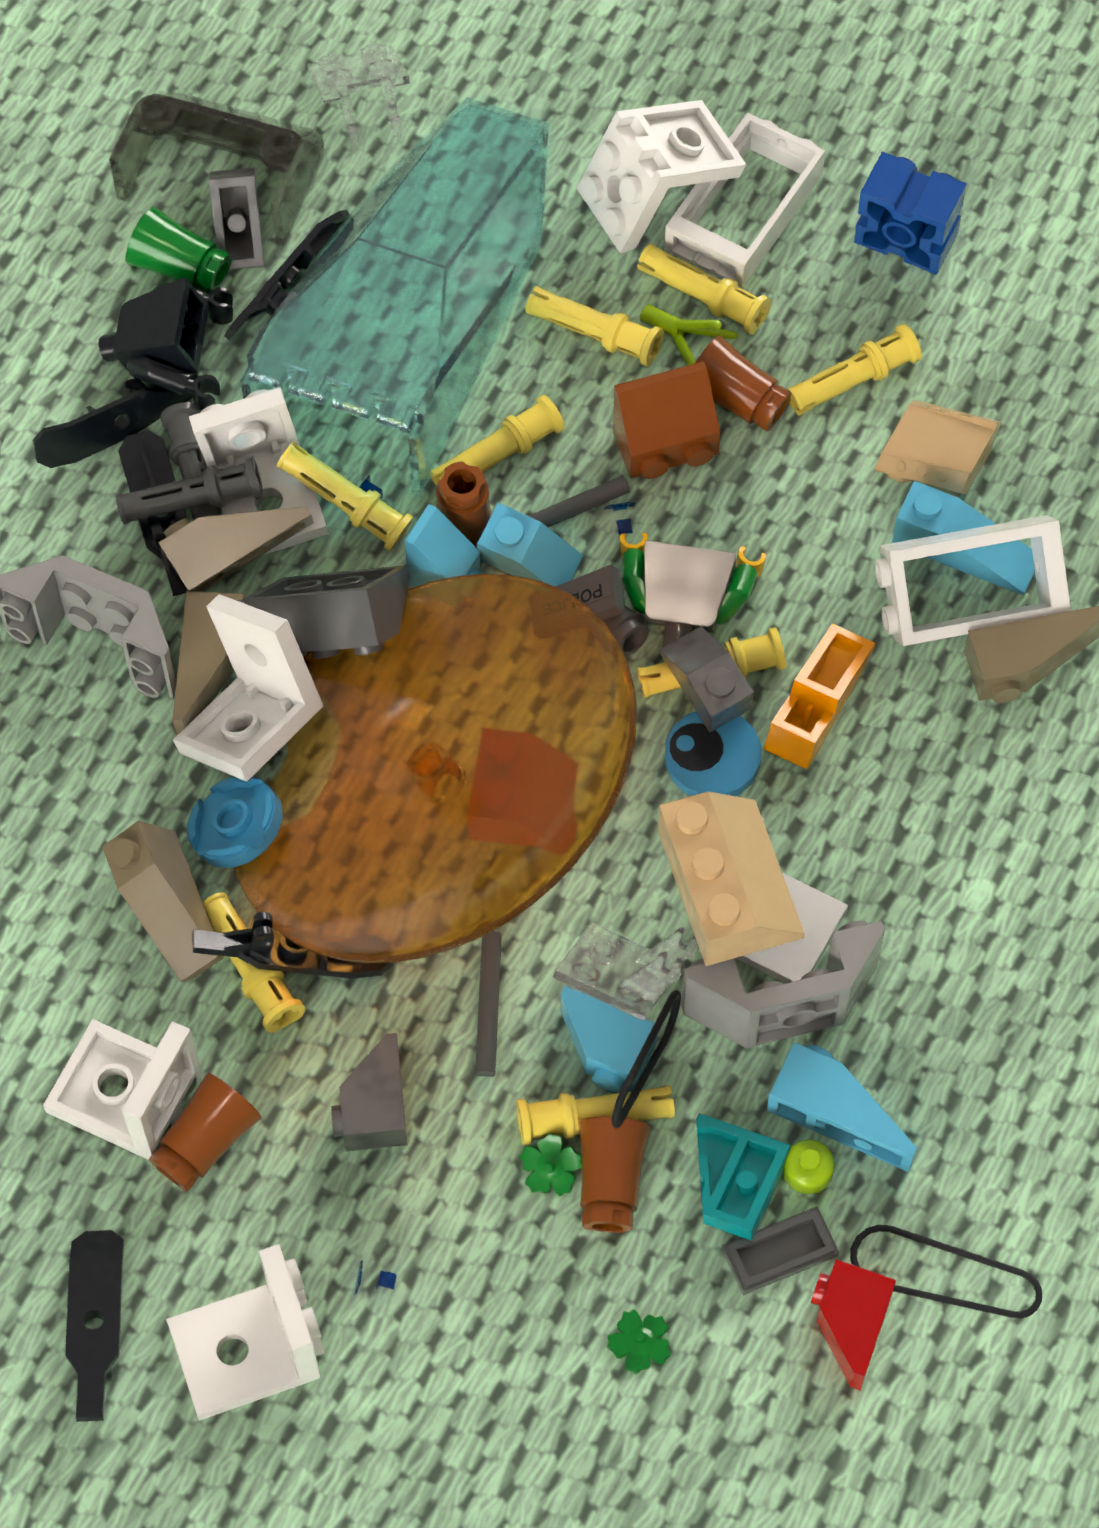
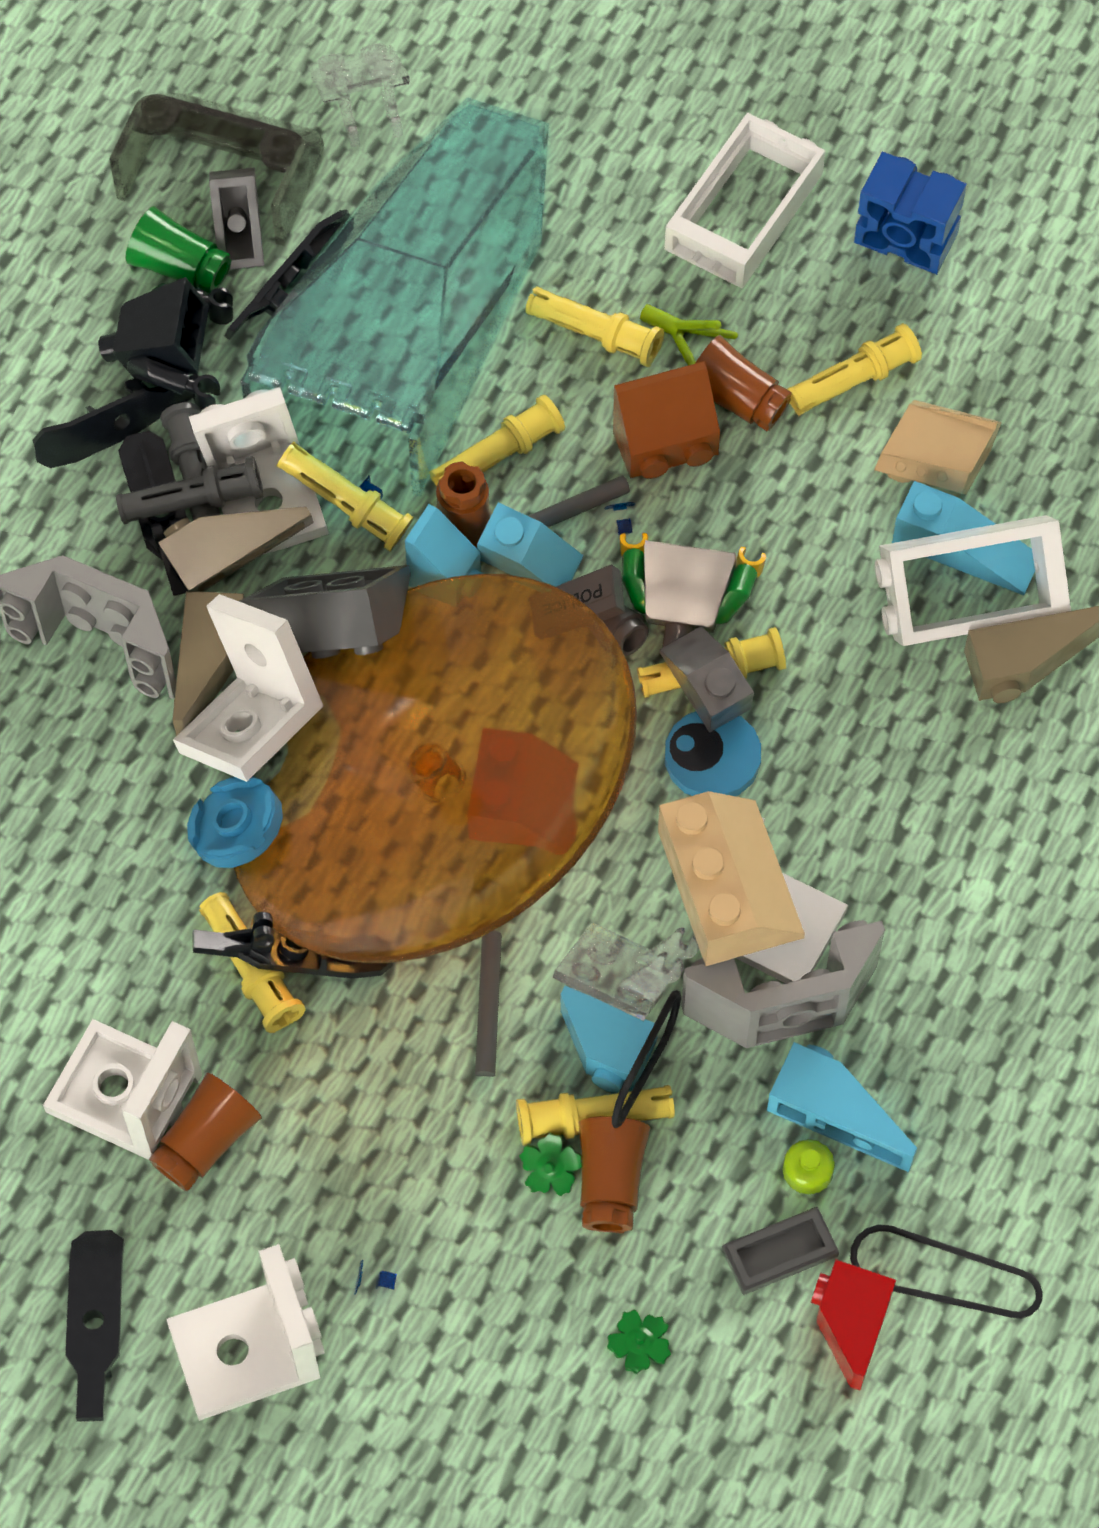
dark tan slope [102,821,224,982] -> none
flat silver slope [331,1033,407,1151] -> none
white bracket [577,100,747,254] -> none
light yellow pin [637,243,771,335] -> none
teal wing [696,1113,791,1241] -> none
light orange slope [764,623,875,769] -> none

